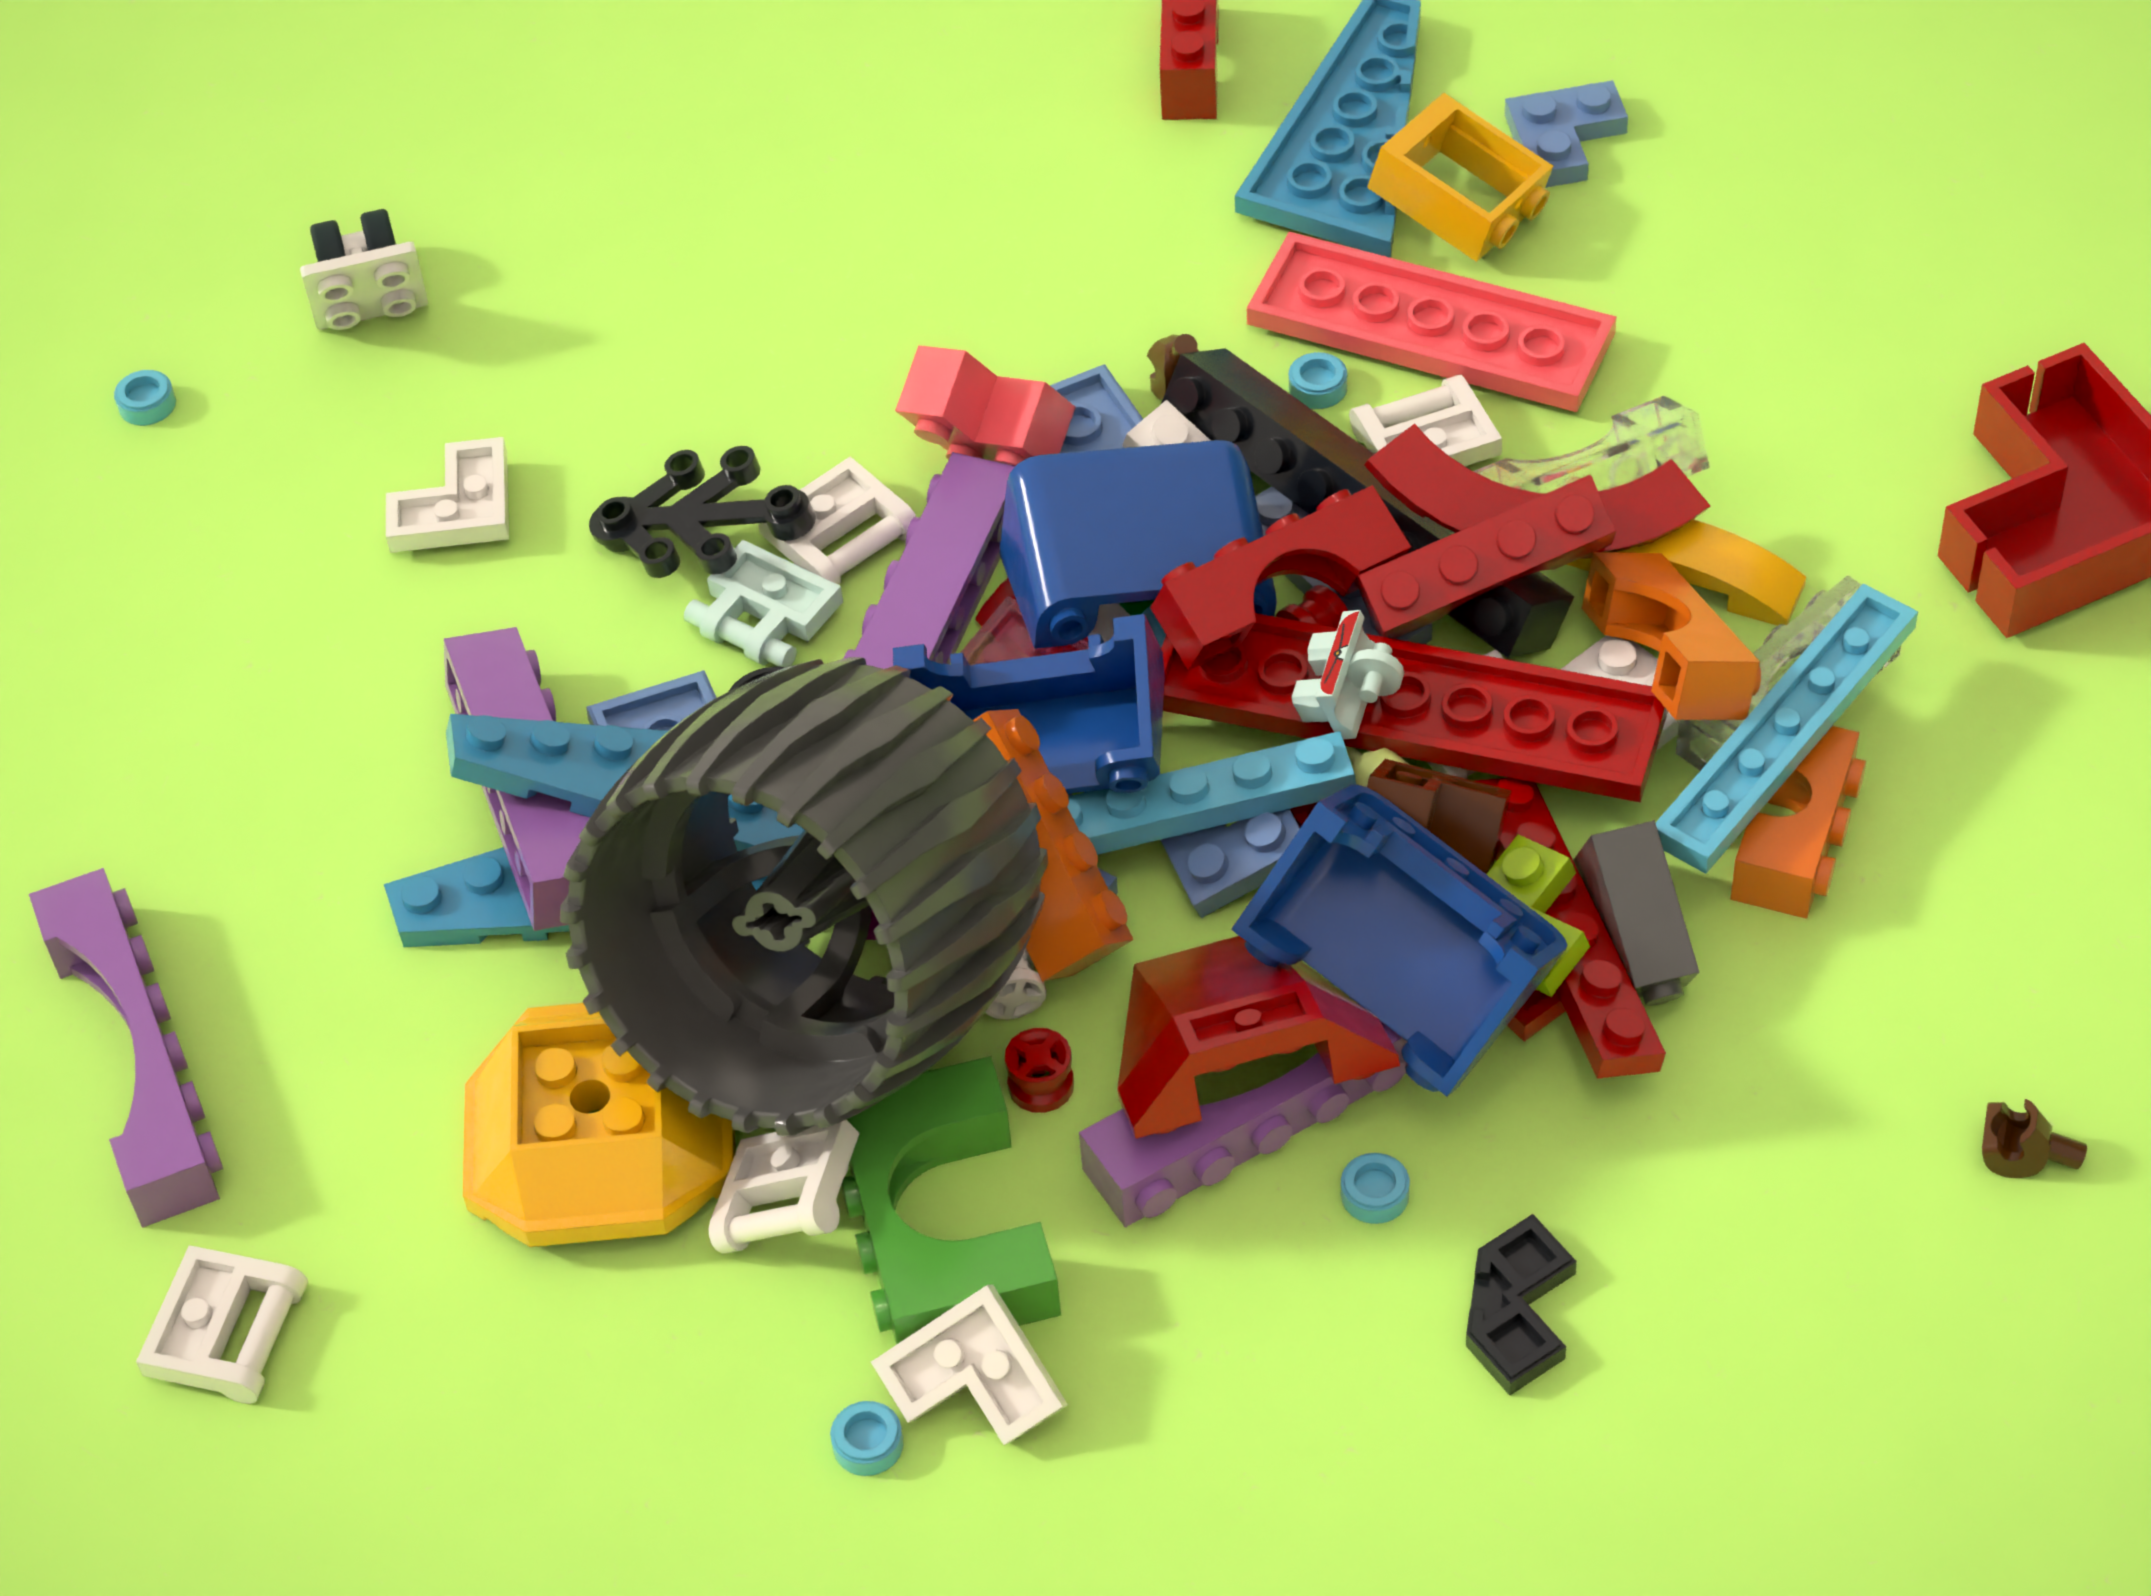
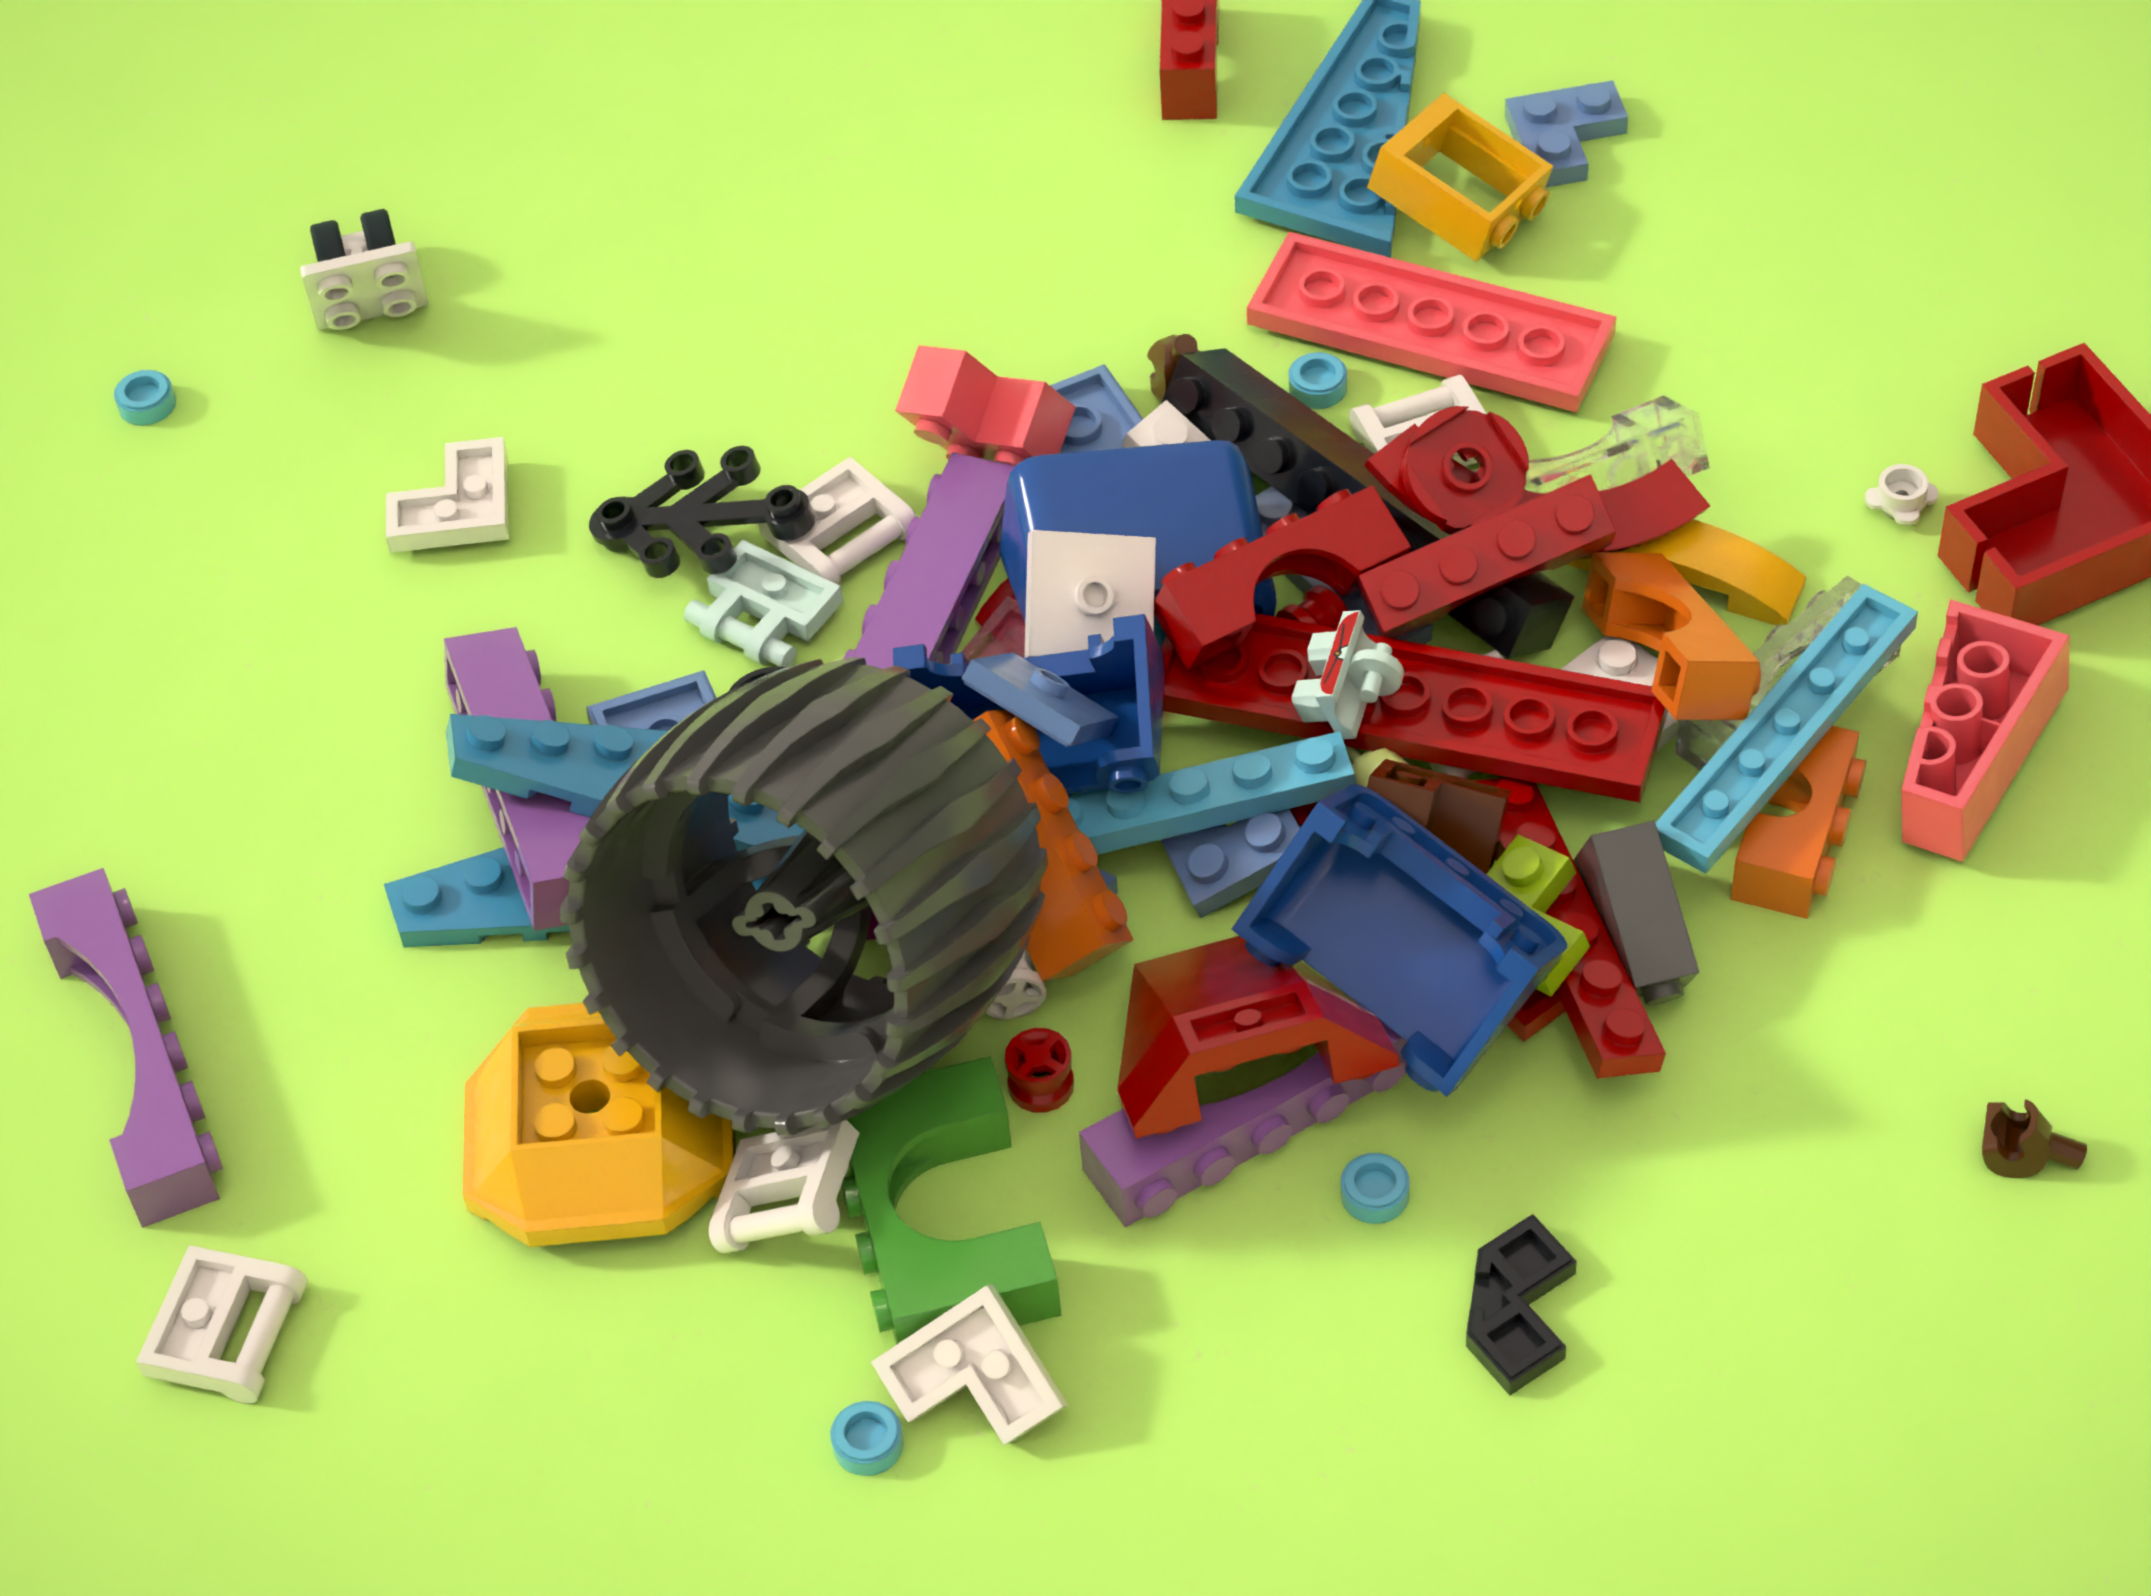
none -> medium blue plate [961,652,1119,747]
none -> white plate [1024,530,1156,658]
none -> red plate [1401,406,1529,534]
none -> white plate [1865,464,1938,525]
none -> coral wedge [1901,599,2070,862]

